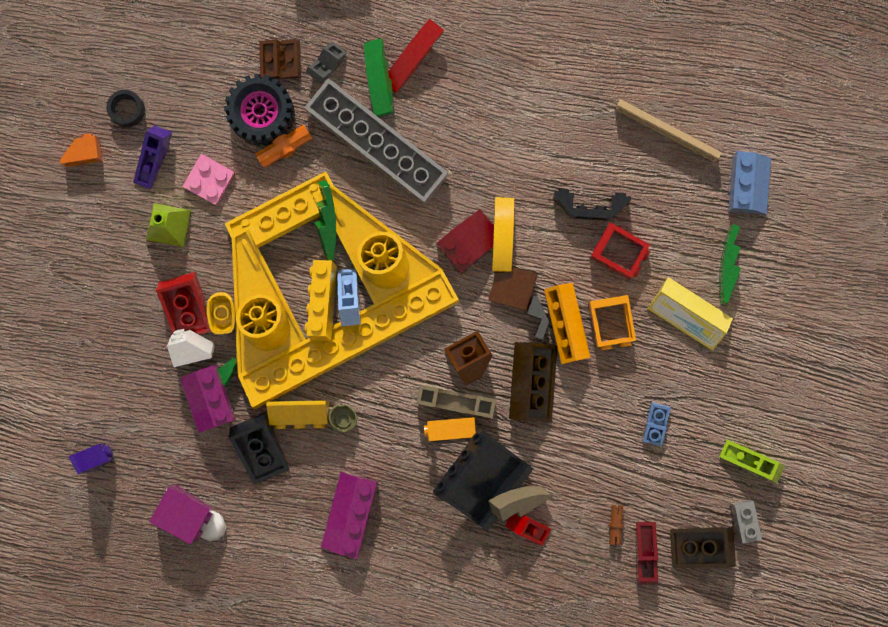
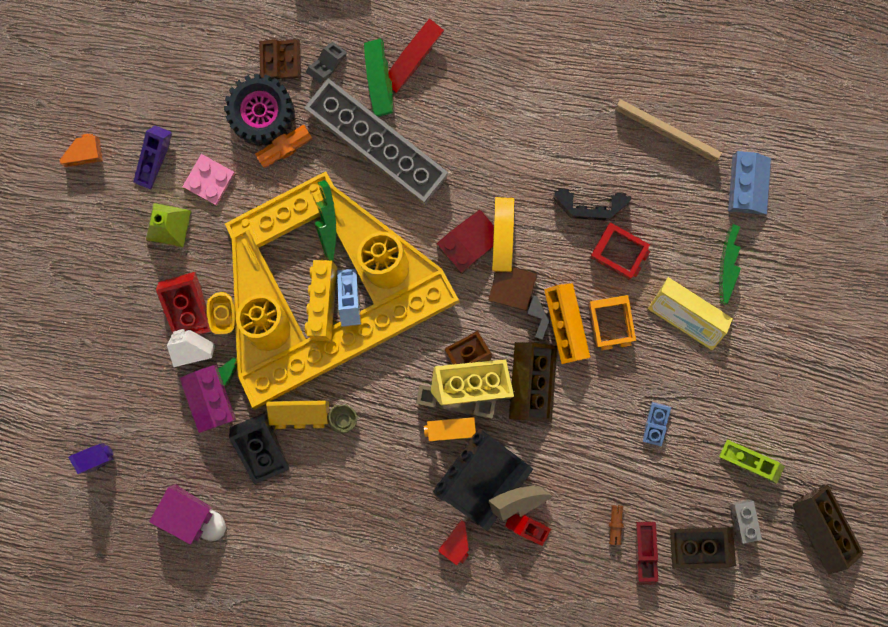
black tyre [106,89,145,128] -> none
magenta slope [321,472,378,559] -> none
none -> light yellow slope [431,359,514,406]
none -> red slope [438,519,469,566]
none -> dark brown slope [792,484,864,575]

